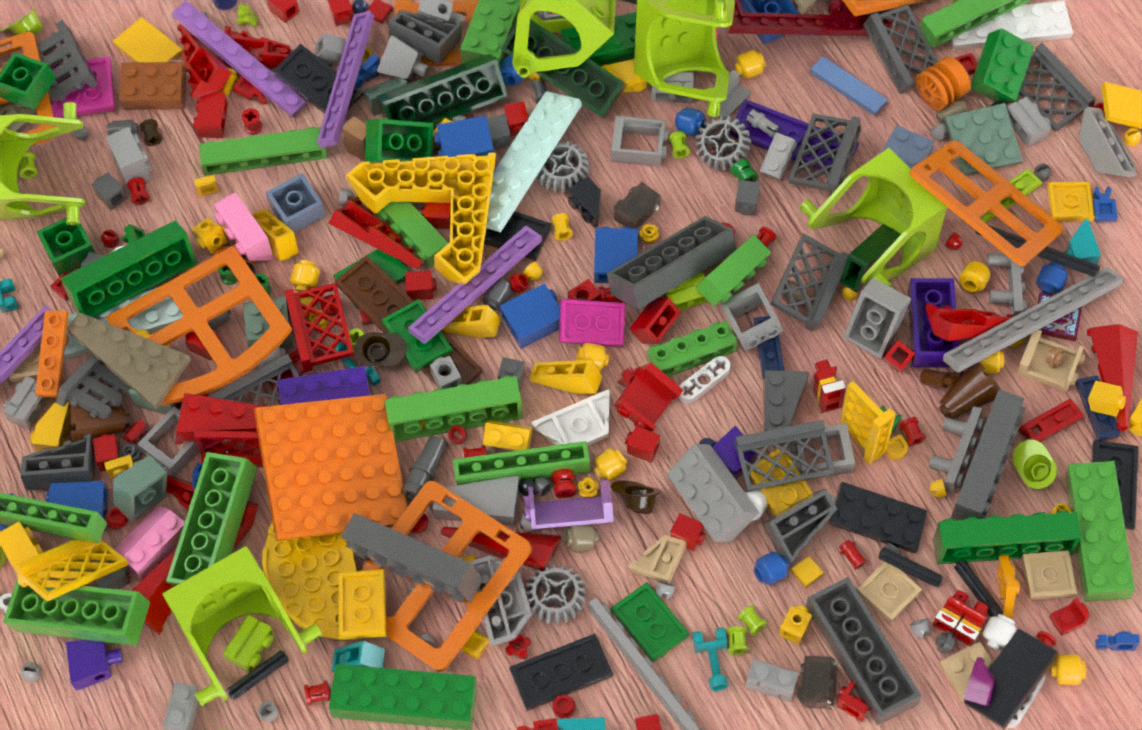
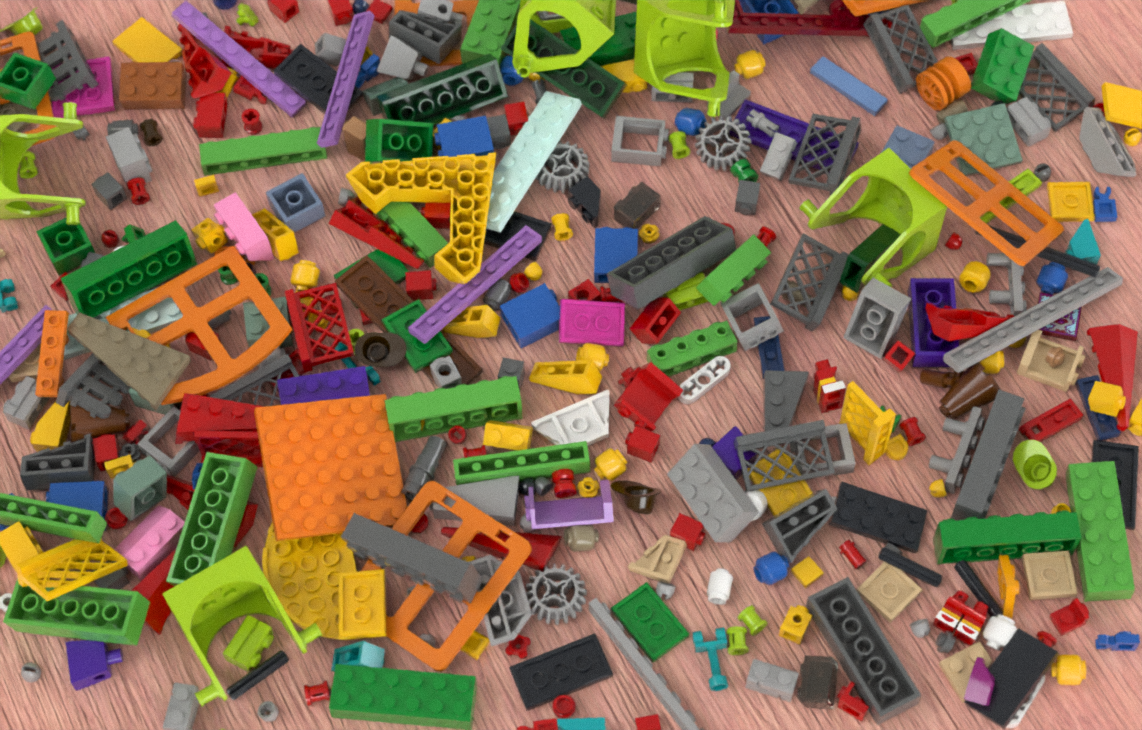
none -> white brick [707,569,733,605]

